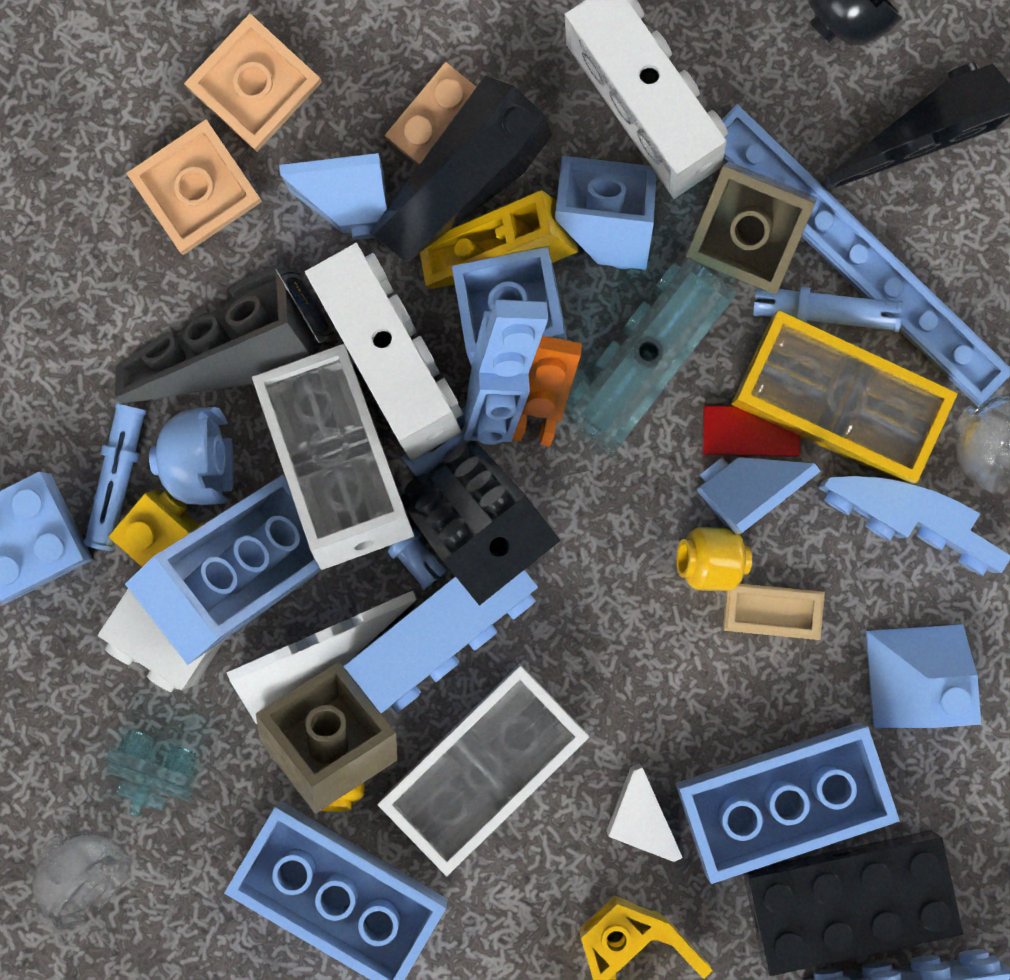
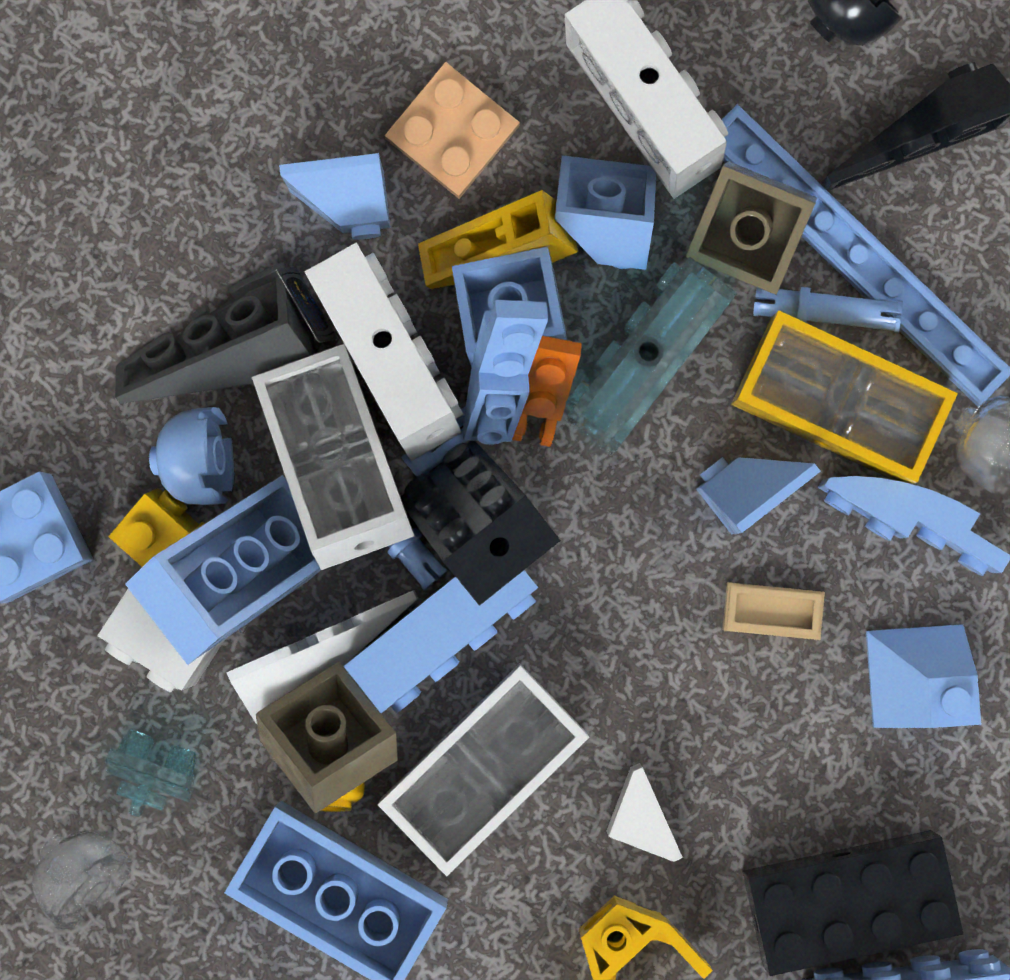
light blue pin [83,403,147,552] -> none
light nougat plate [126,119,262,255] -> none
light nougat plate [184,13,322,152] -> none
black wedge [370,76,552,262] -> none
light blue brick [675,722,900,884] -> none
yellow head [676,527,752,591] -> none
red tile [702,406,800,457] -> none

